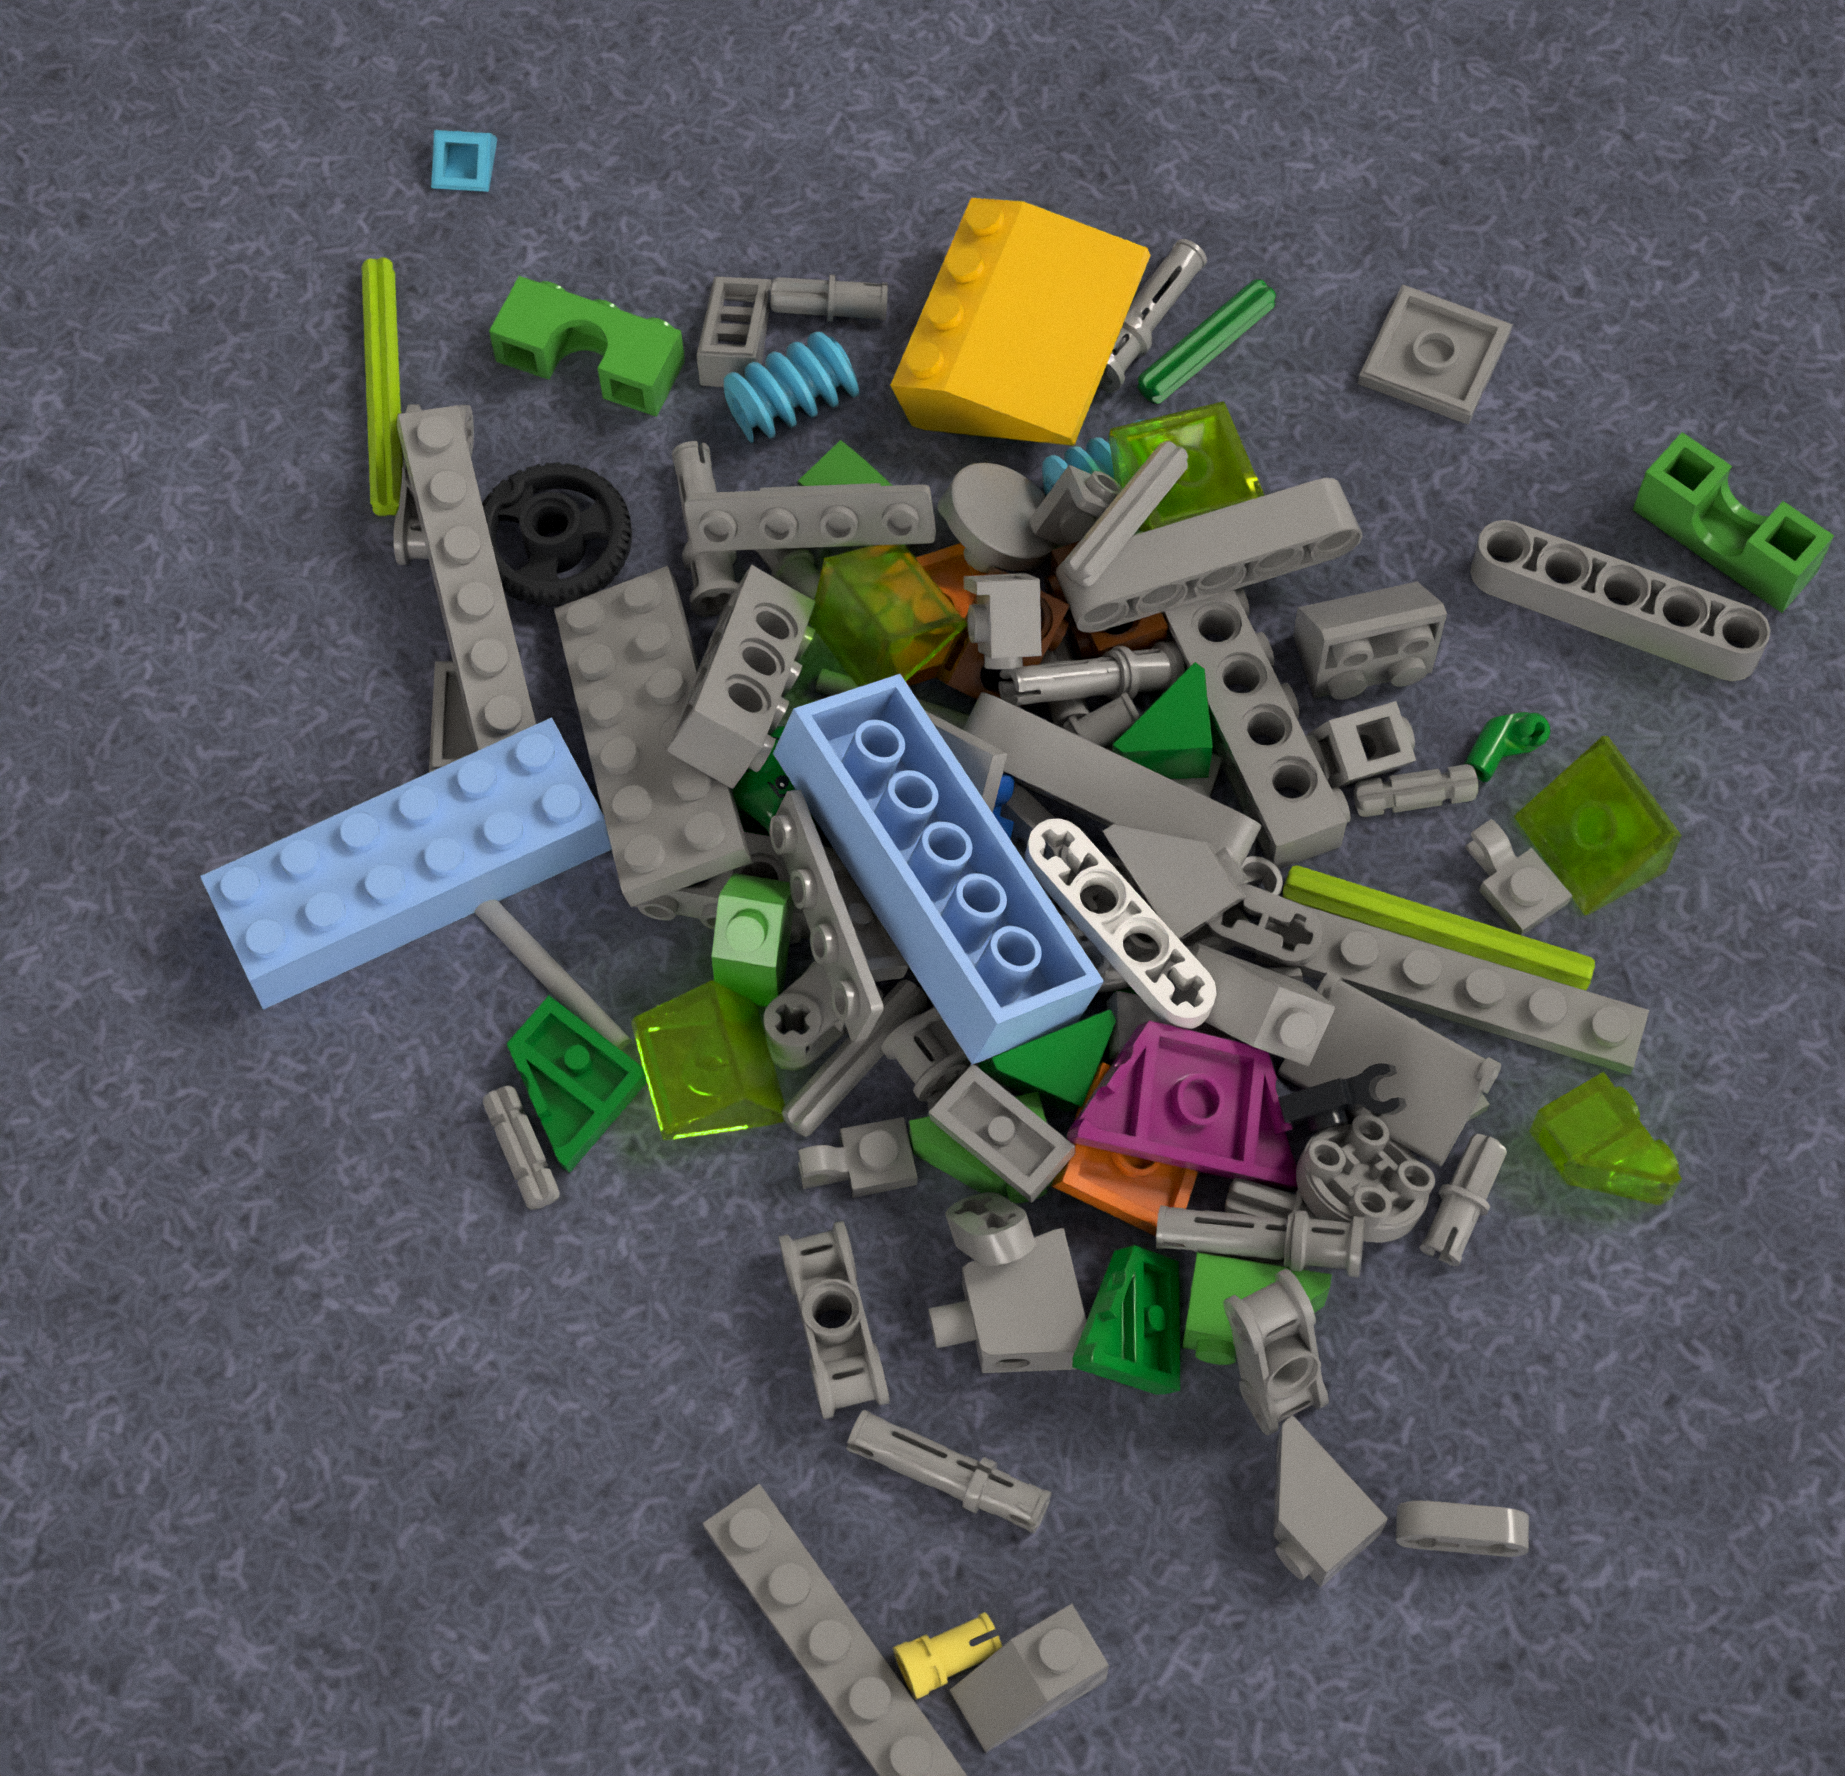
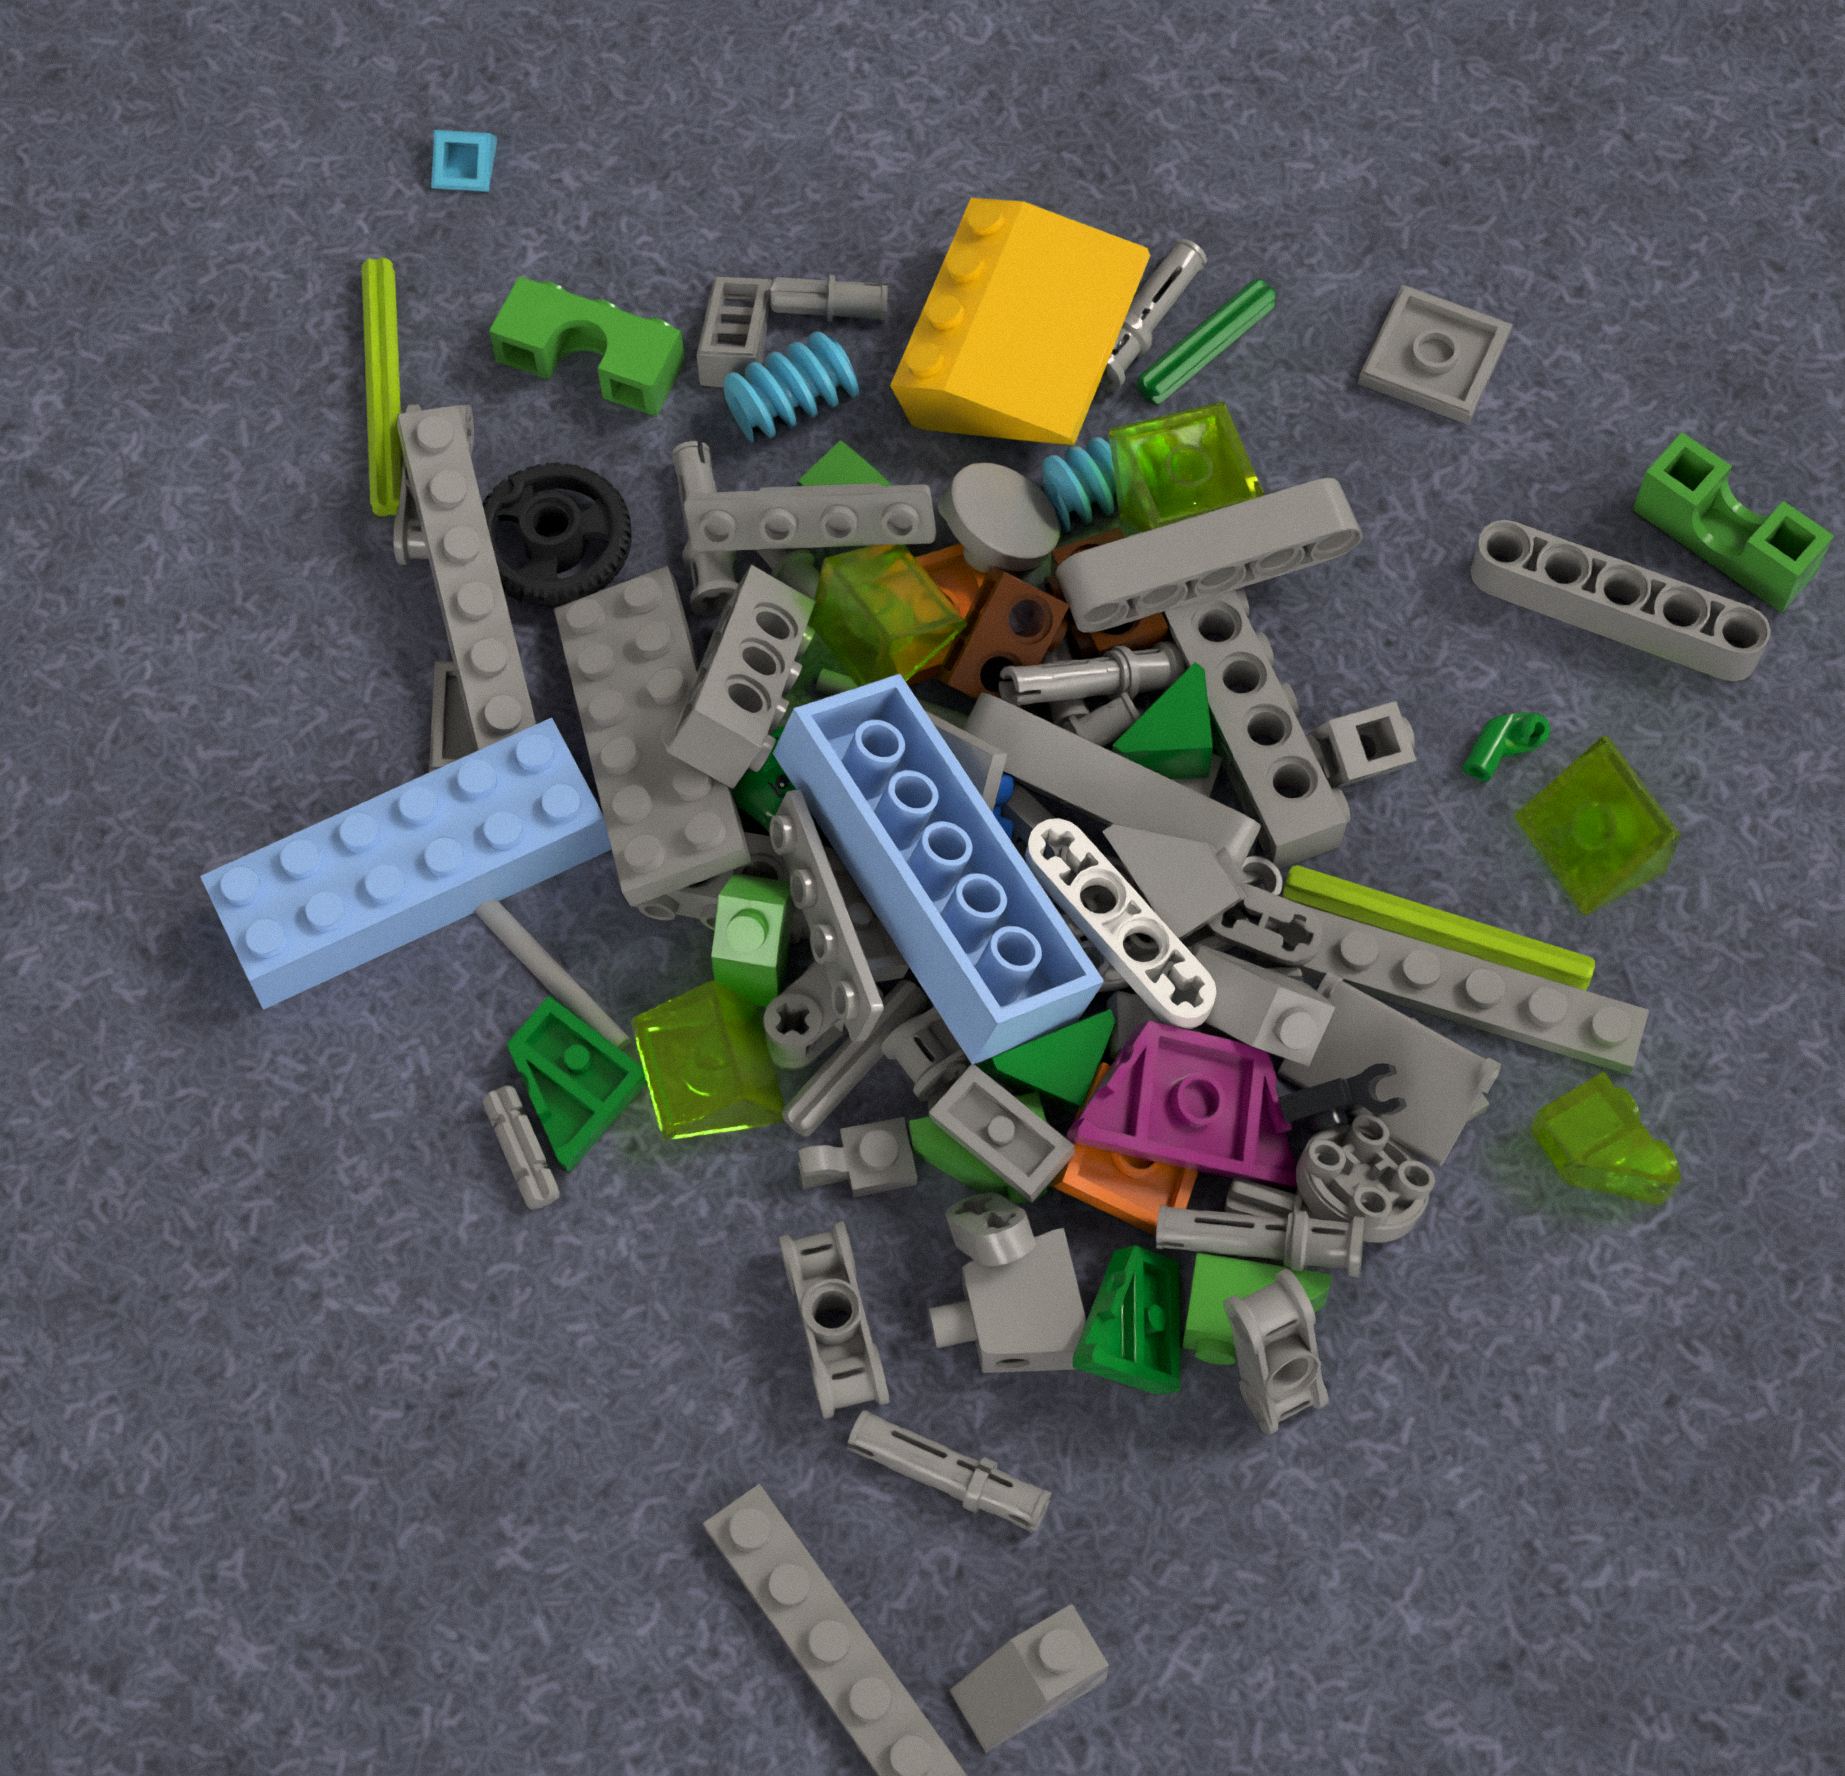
light yellow pin [893,1612,1002,1700] -> none
light grey brick [964,573,1042,669] -> none
light grey bracket [1029,465,1122,546] -> none
light grey axle [1064,441,1188,587] -> none
light grey slope [1273,1415,1388,1588] -> none
light grey slope [1293,582,1447,700] -> none
light grey axle [1353,764,1478,817] -> none
light grey beam [1396,1501,1529,1557] -> none
light grey axle [1420,1134,1507,1266] -> none
light grey plate [1465,819,1572,935] -> none

